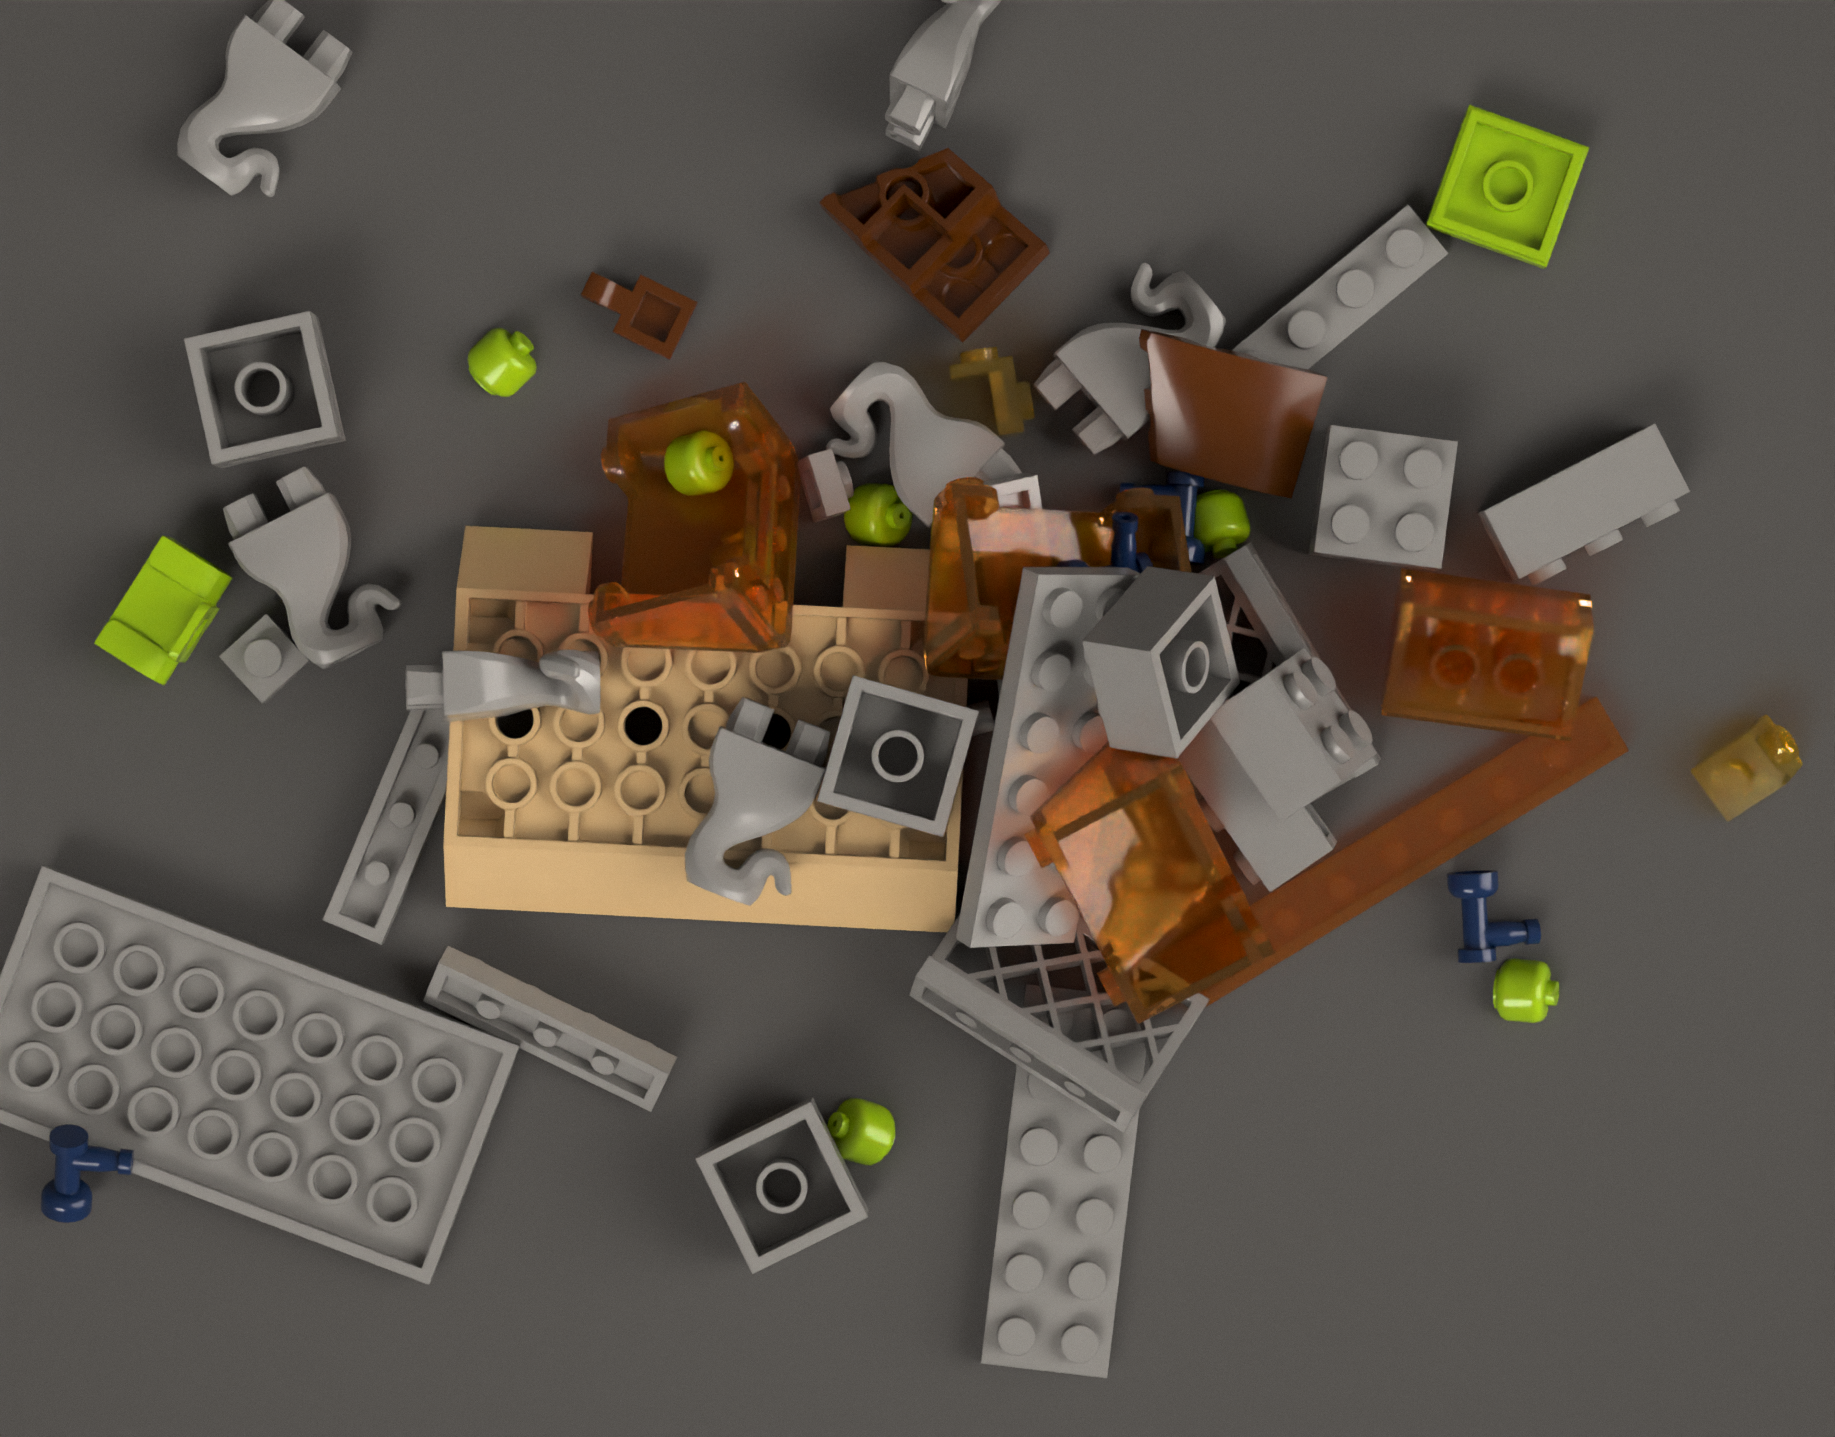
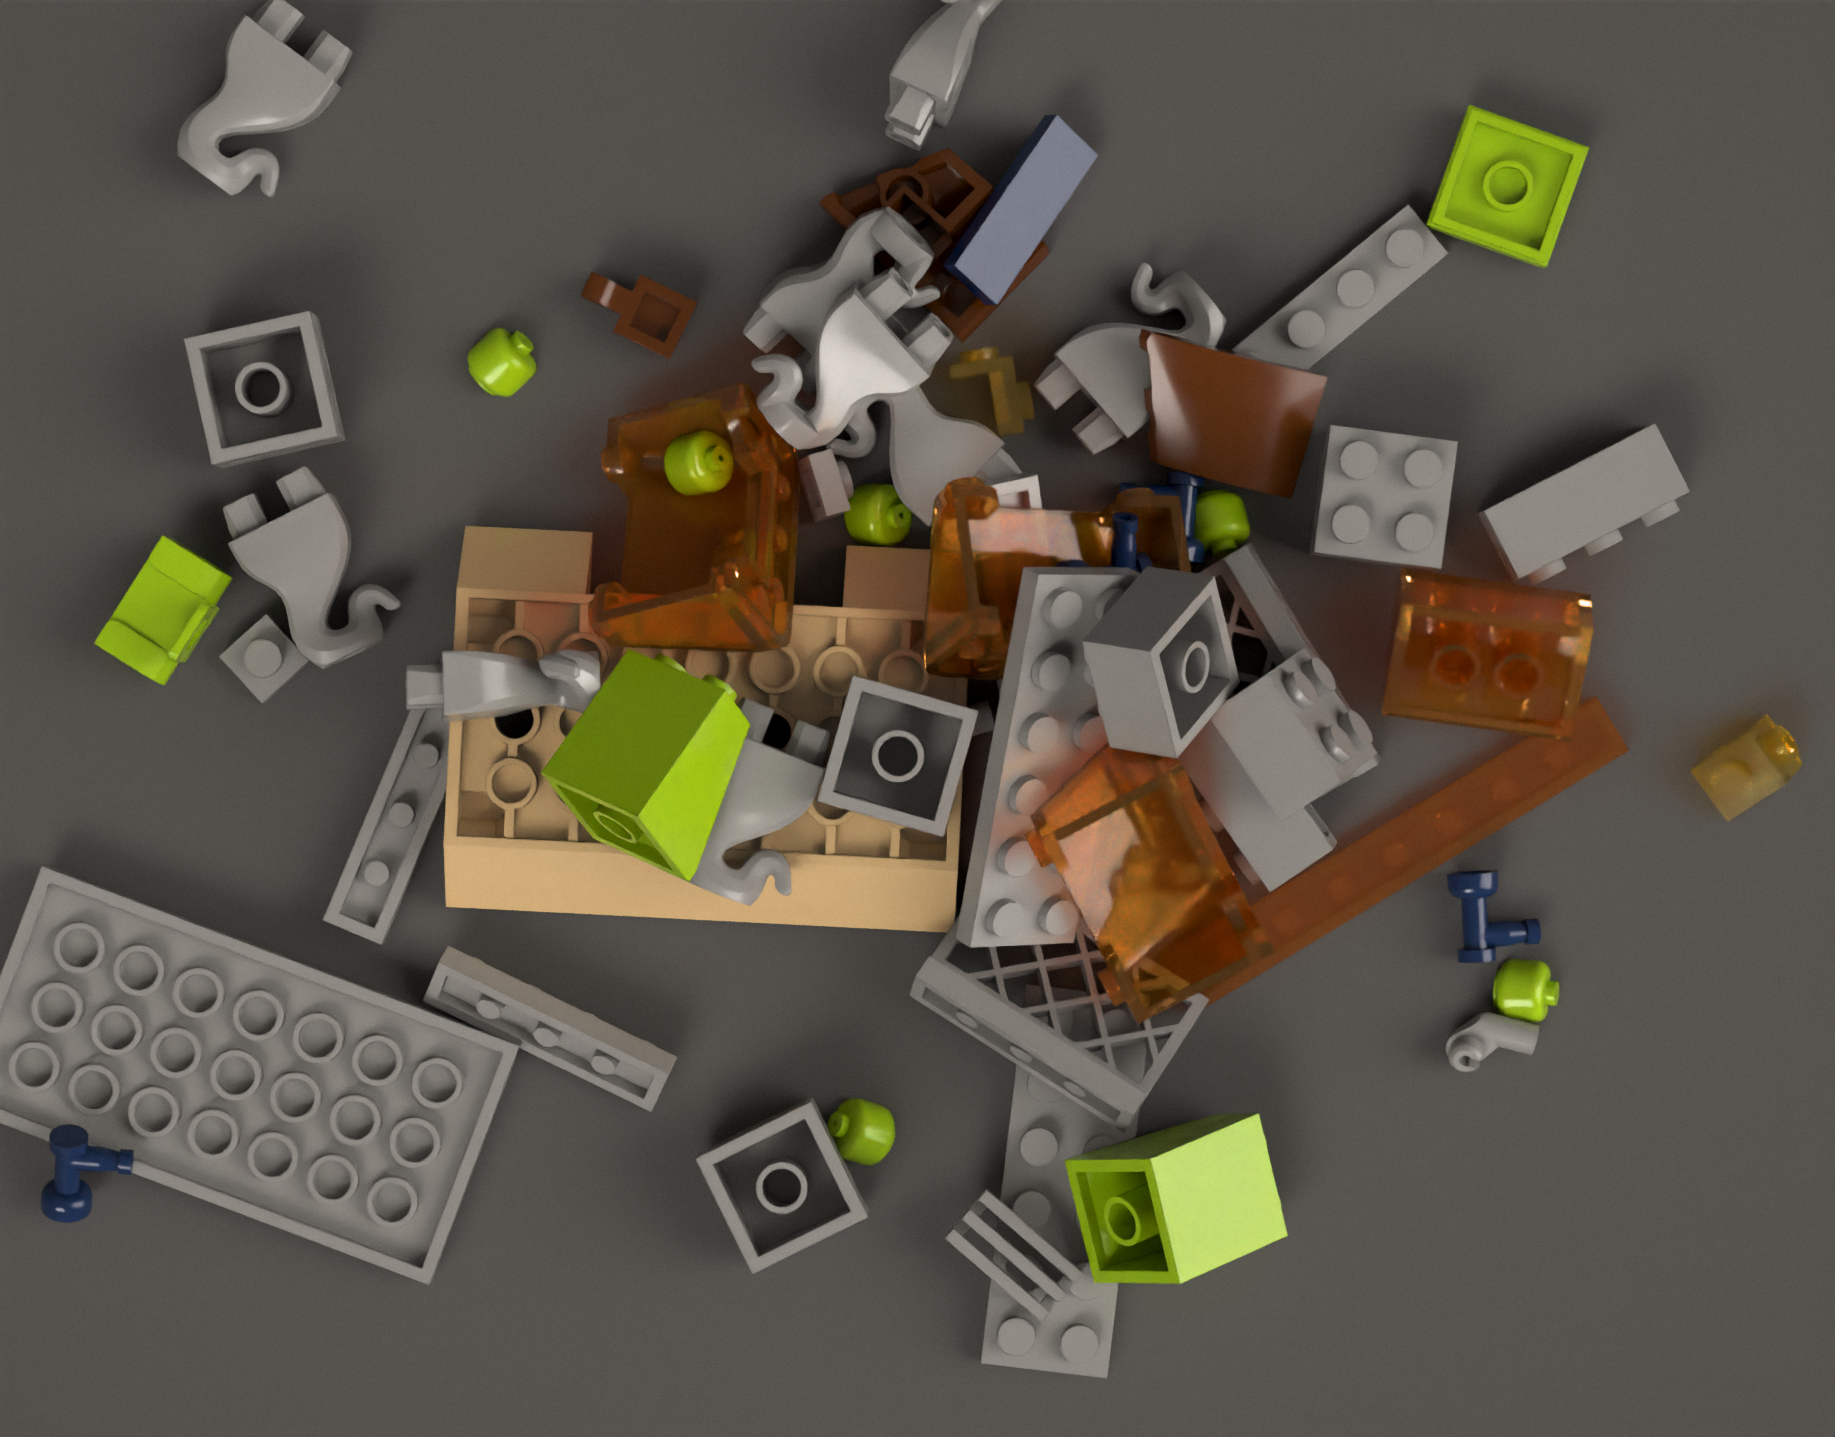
none -> lime slope [541,648,750,882]
none -> light grey hips [743,207,940,395]
none -> light grey hips [752,267,954,450]
none -> tile [943,115,1098,305]
none -> light grey tile [945,1188,1084,1322]
none -> lime slope [1064,1113,1288,1284]
none -> light grey arm [1446,1012,1539,1072]

